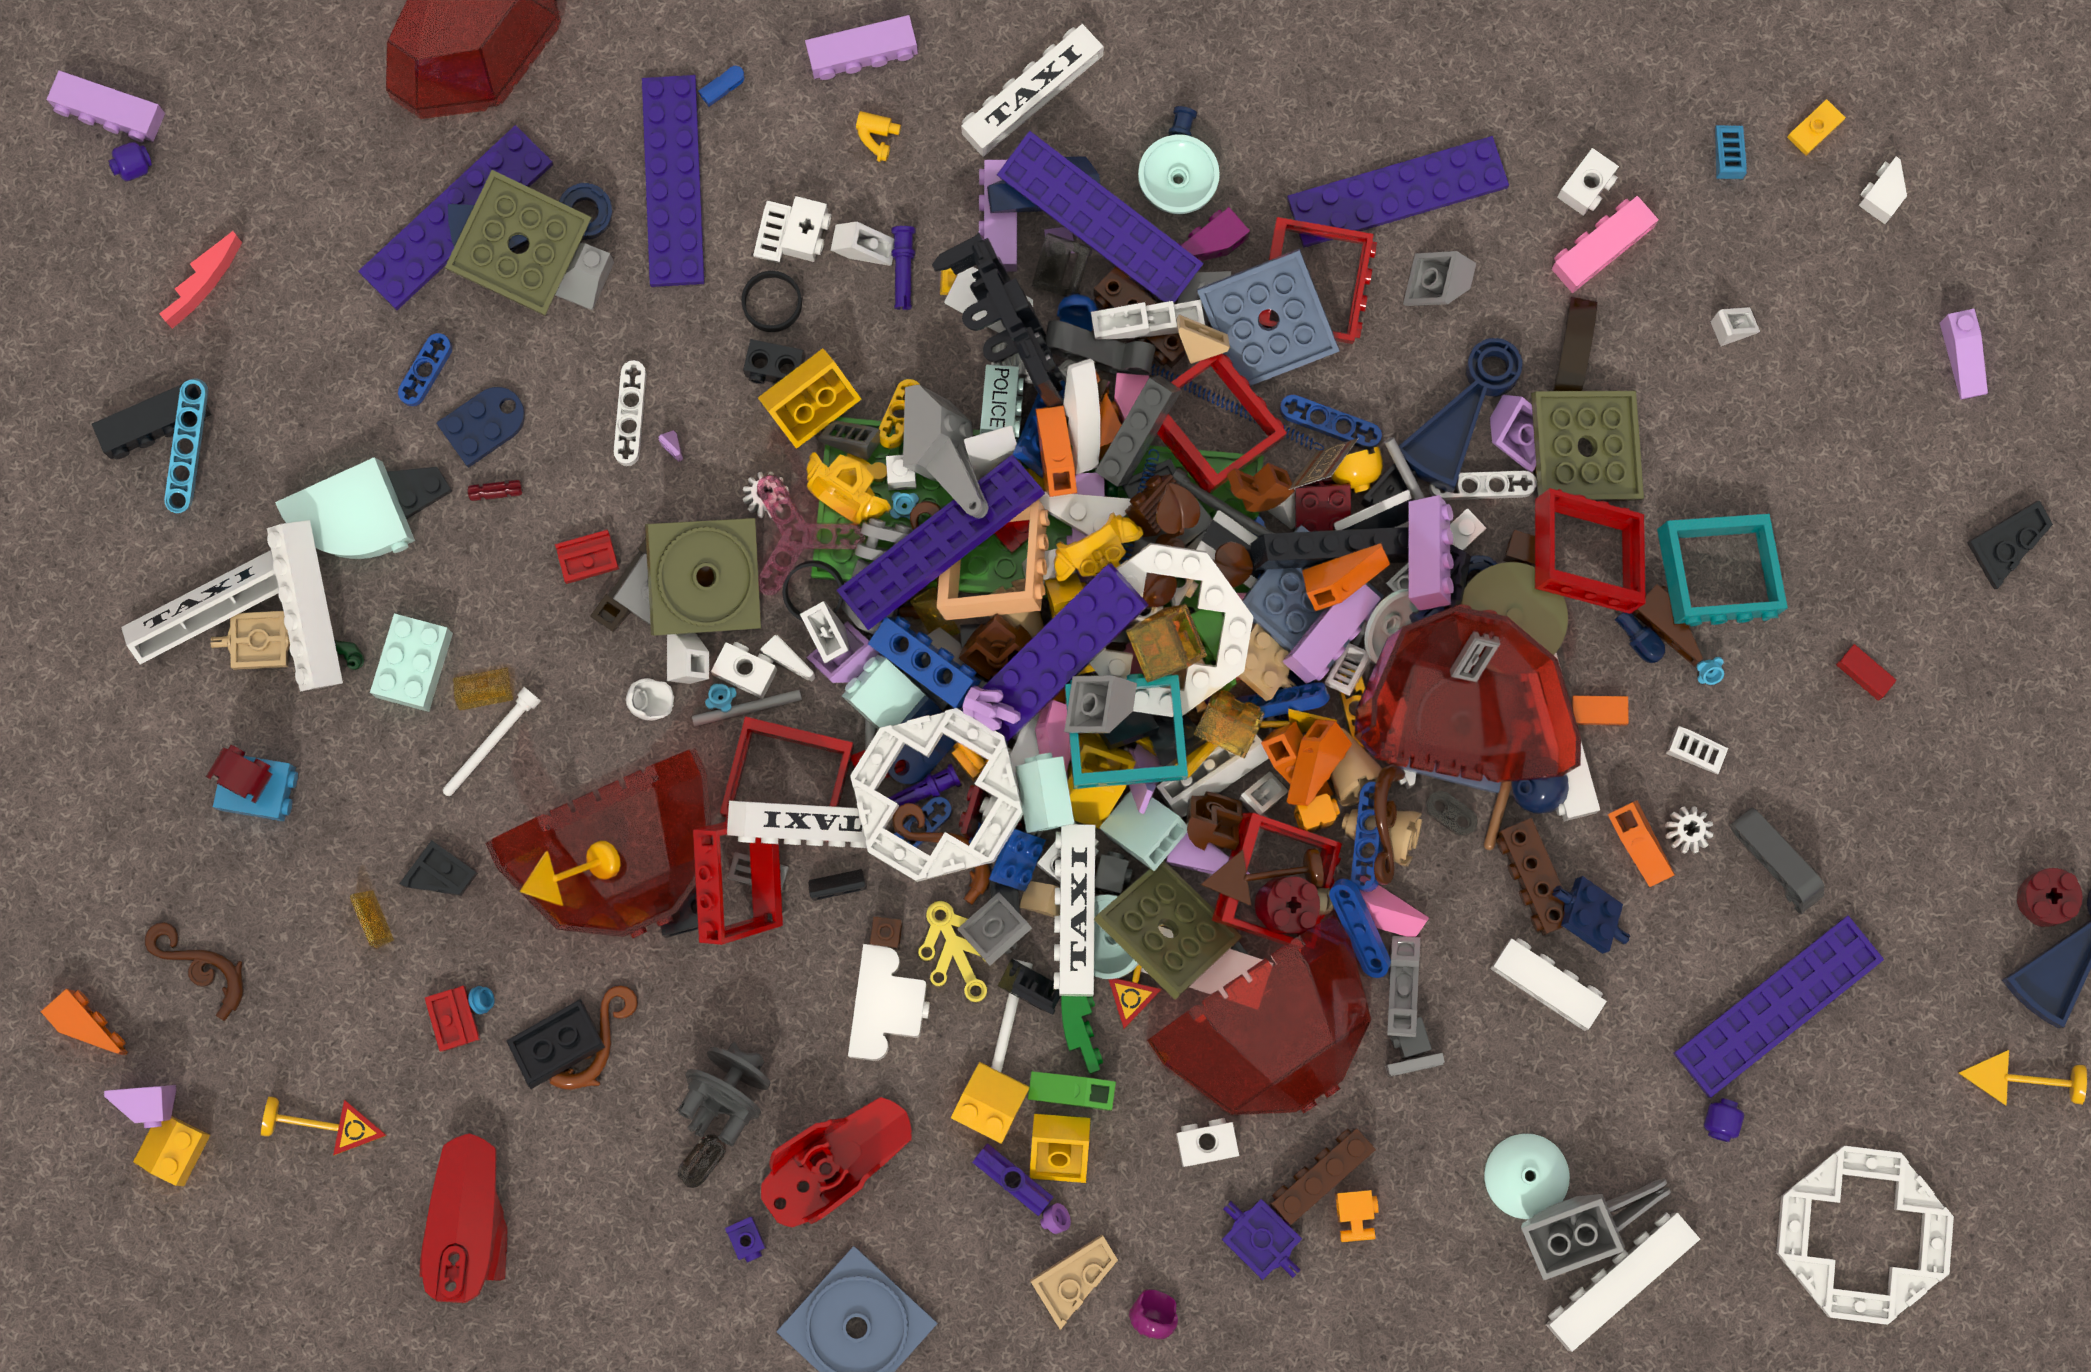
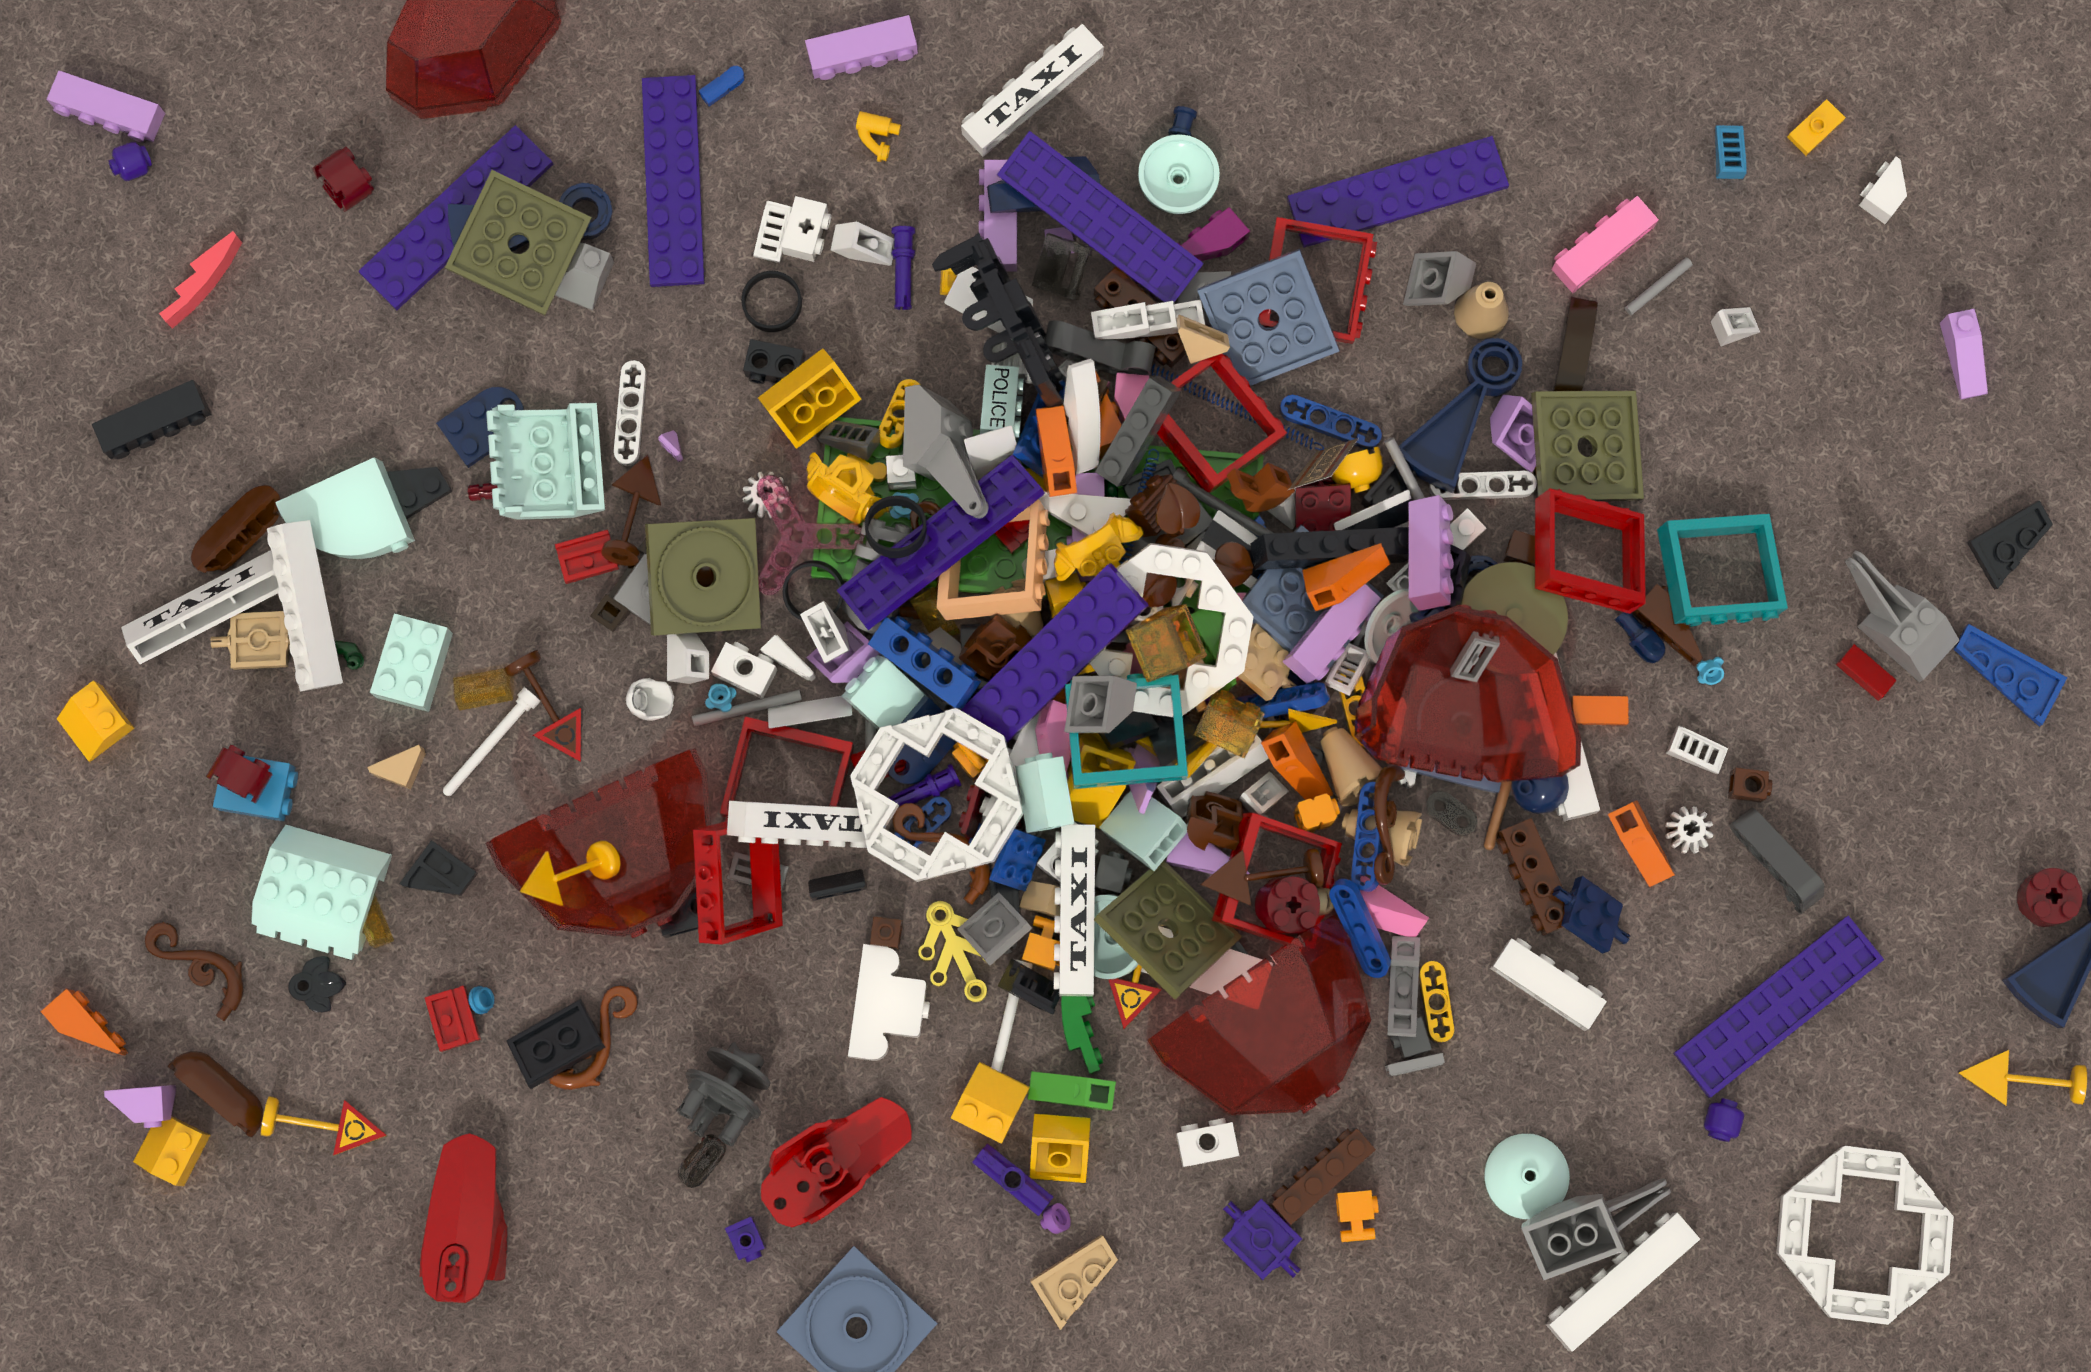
medium azure beam [164,378,208,513] -> none
blue beam [398,333,453,406] -> none
lavender rock [963,686,1021,731] -> none
blue hair [1057,294,1098,332] -> none
magenta hair [1129,1289,1178,1339] -> none
orange slope [1287,719,1352,806] -> none
white brick [1557,148,1619,216] -> none
none -> yellow slope [57,680,134,762]
none -> reddish brown brick [167,1051,263,1137]
none -> reddish brown brick [191,485,281,573]
none -> light aqua slope [252,825,392,960]
none -> black plate [288,956,346,1013]
none -> dark red brick [312,147,374,212]
none -> tan slope [367,745,426,790]
none -> light aqua slope [486,403,605,520]
none -> reddish brown piece [504,650,581,762]
none -> reddish brown piece [601,455,661,566]
none -> white sticker [768,696,852,728]
none -> black tyre [865,496,927,558]
none -> light orange brick [1022,915,1060,971]
none -> yellow beam [1419,961,1454,1043]
none -> tan cone [1454,282,1509,339]
none -> light grey bar [1625,257,1693,316]
none -> reddish brown brick [1728,767,1772,803]
none -> light grey slope [1845,551,1960,682]
none -> blue wing [1953,624,2067,727]

